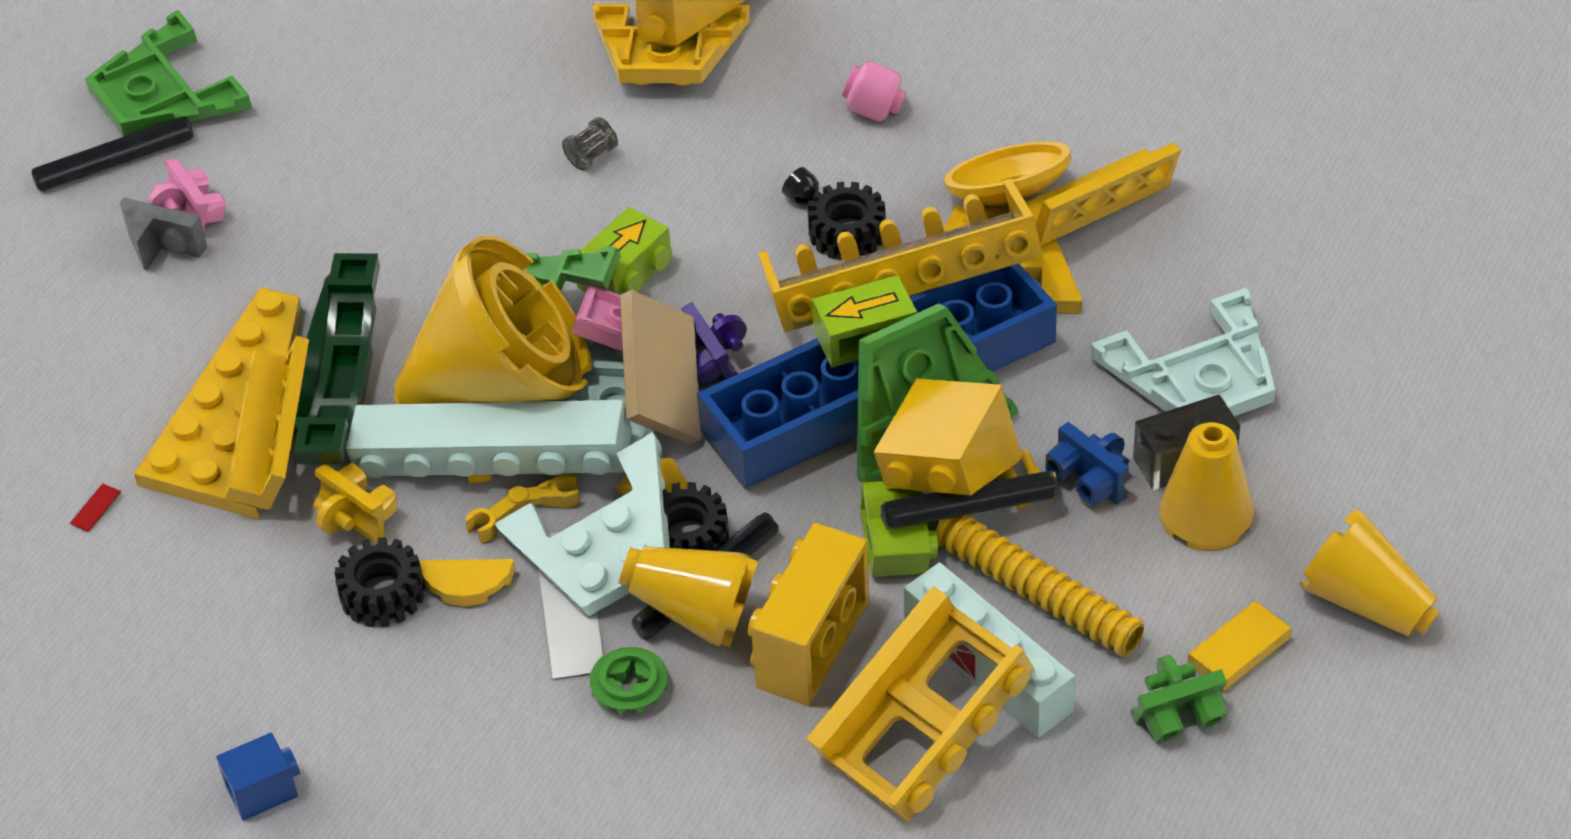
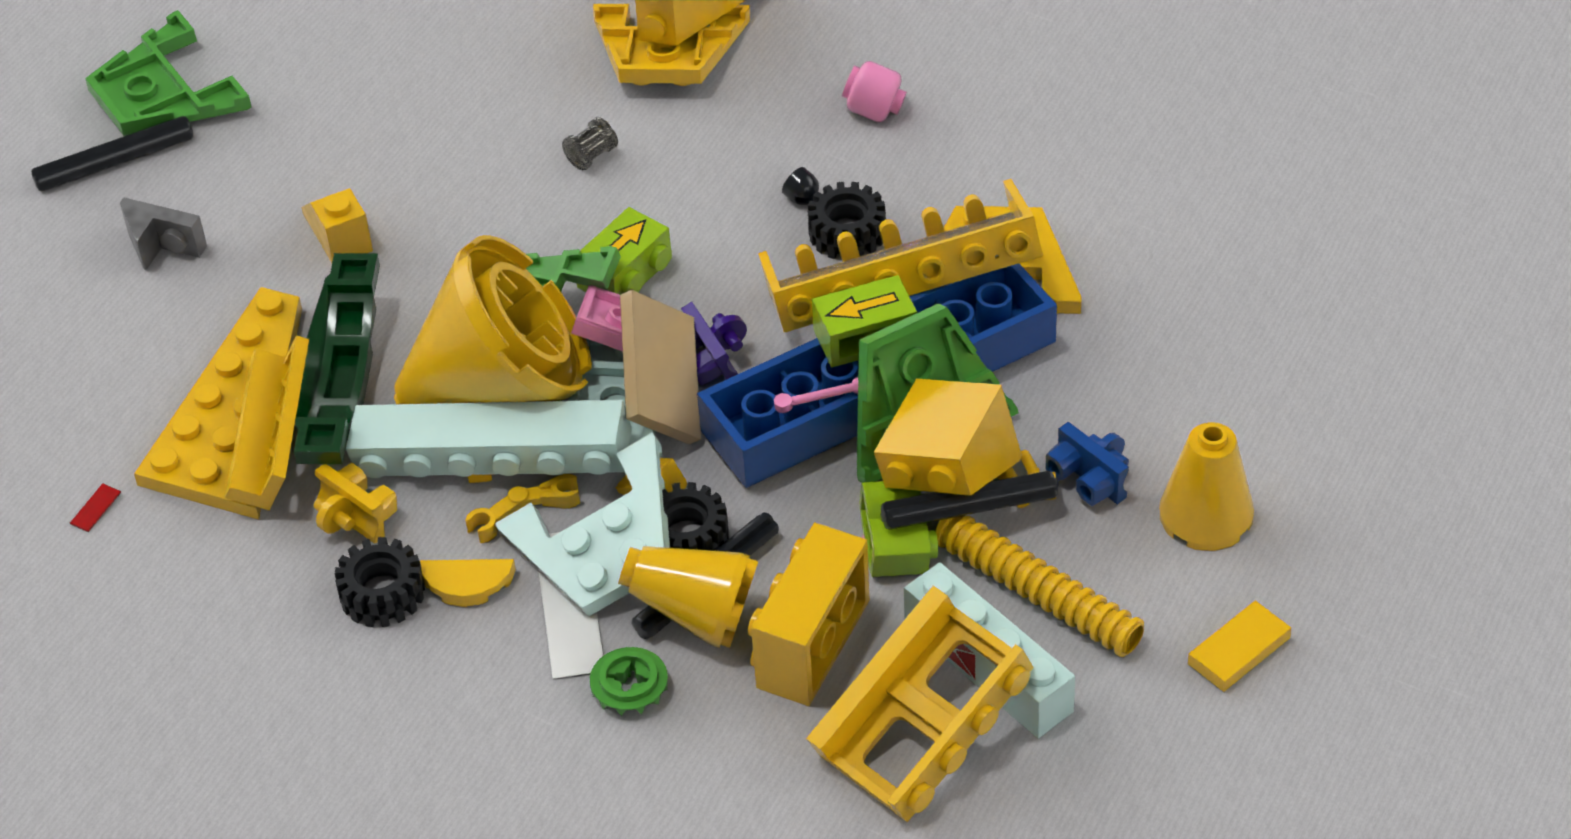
bright pink hips [148,159,226,231] -> none
blue brick [216,732,300,821] -> none
yellow dish [944,141,1072,207] -> none
yellow fence [1026,142,1181,246] -> none
light aqua wing [1091,287,1276,430] -> none
bright green hips [1131,655,1227,743] -> none
clear smoke brick [1133,394,1240,490] -> none
yellow cone [1299,508,1440,637] -> none
none -> yellow slope [301,188,373,263]
none -> bright pink hinge [774,377,858,413]

